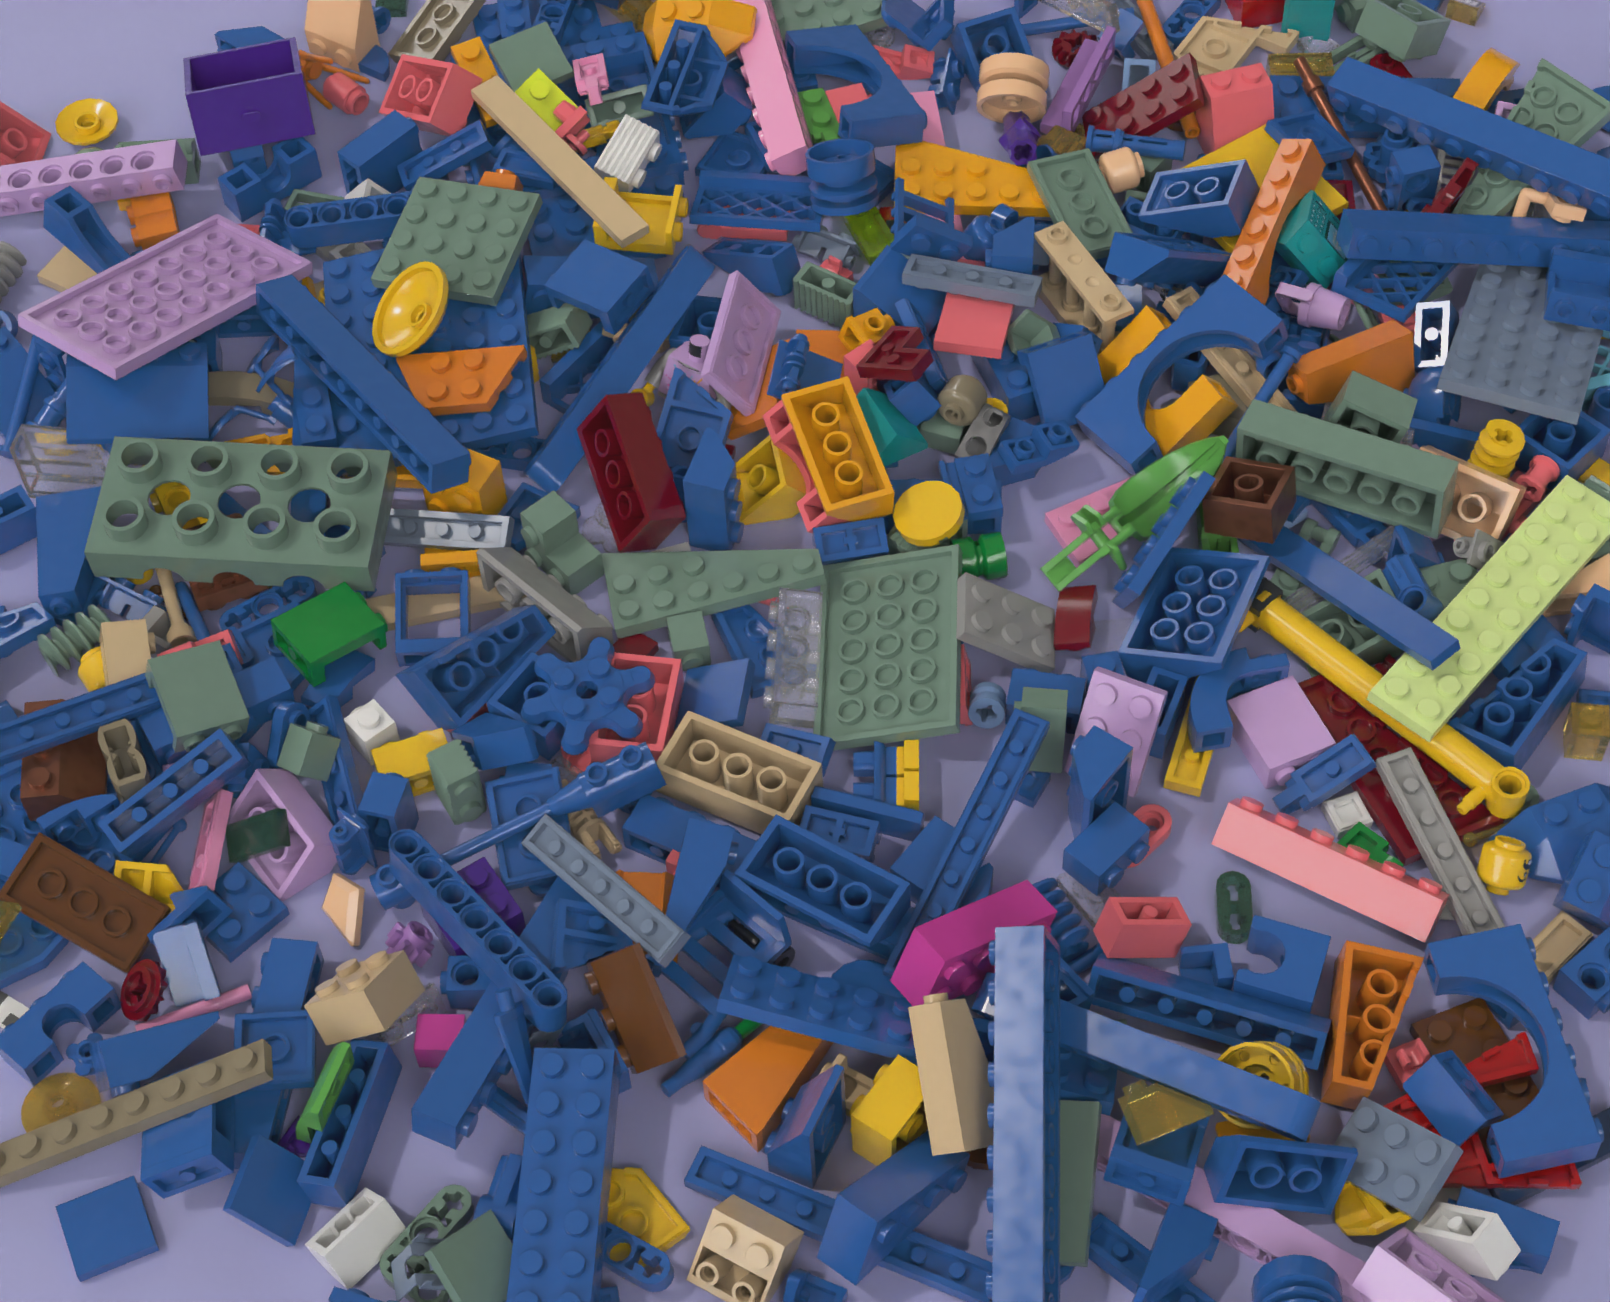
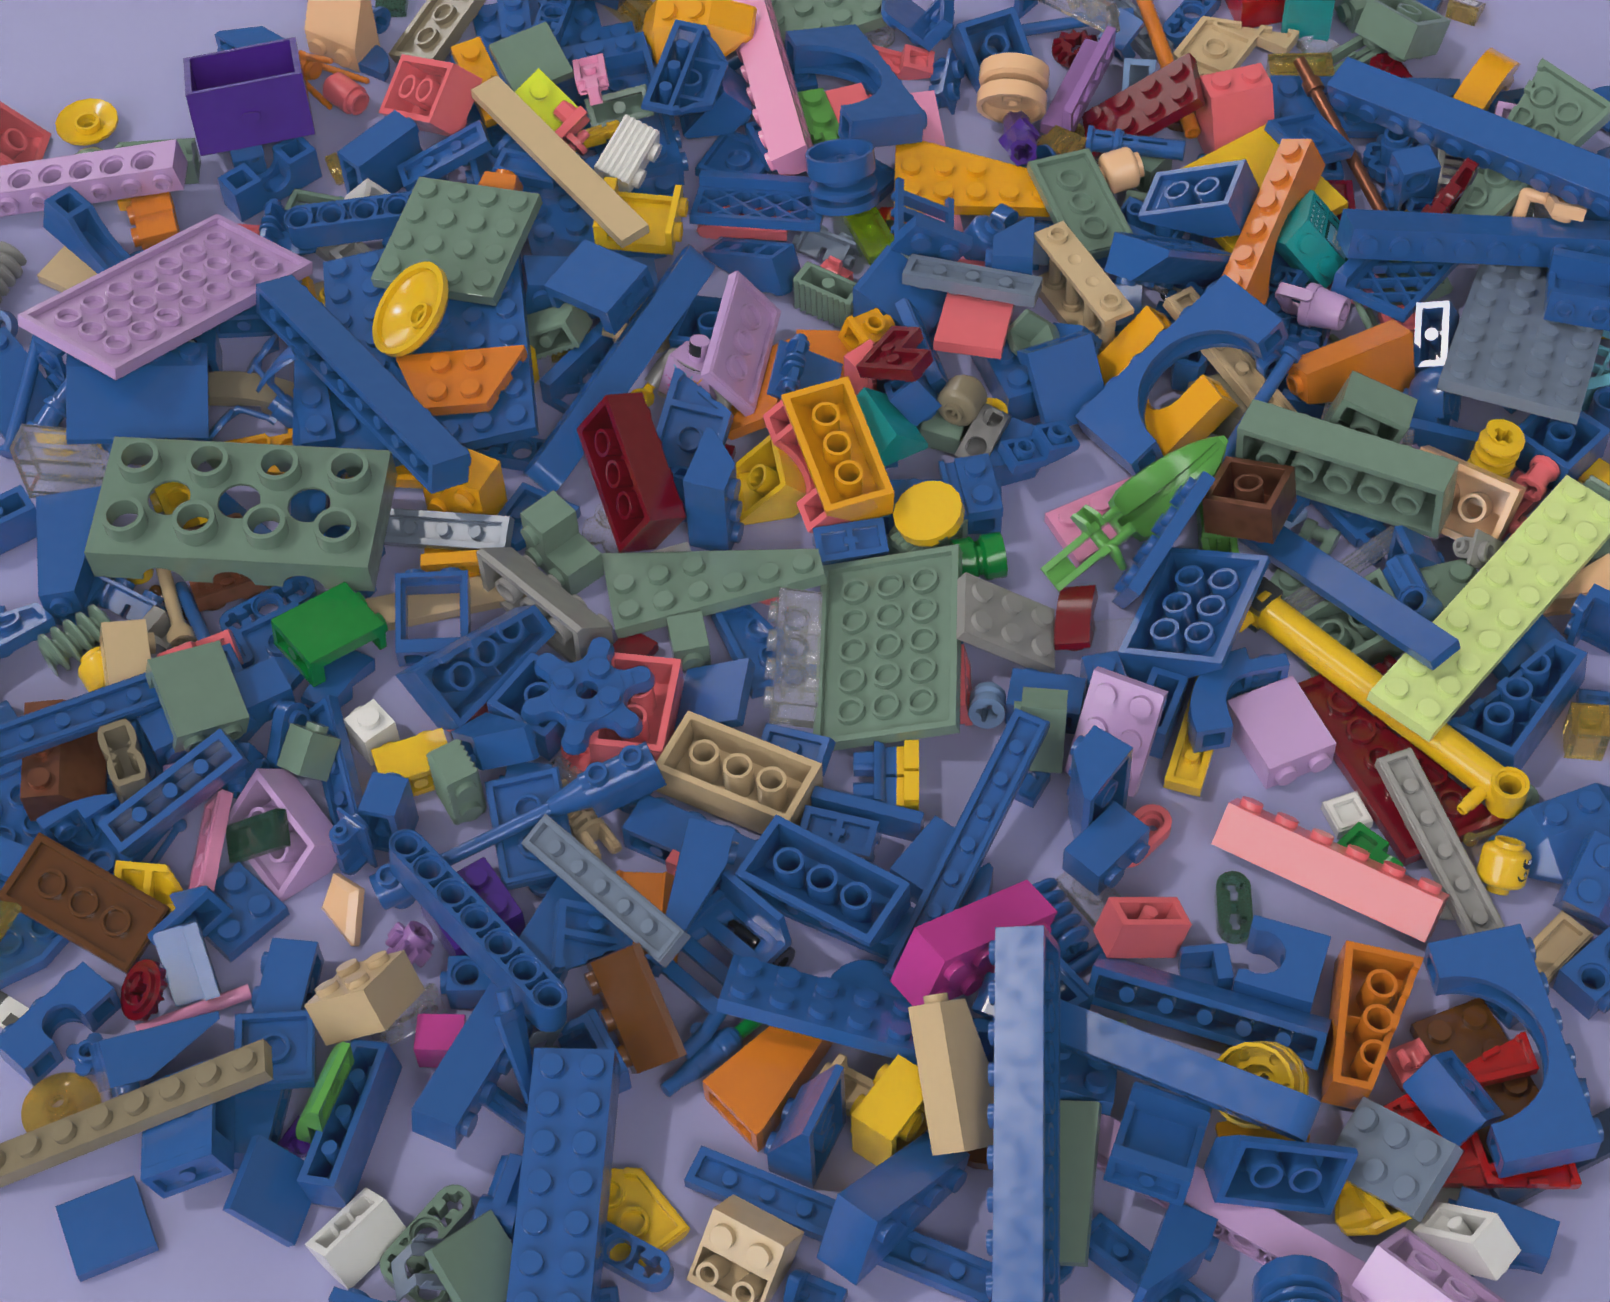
clear yellow slope [1117,1079,1214,1146] -> none
blue hinge [1272,734,1377,814] -> none
none -> clear yellow tile [325,152,344,186]

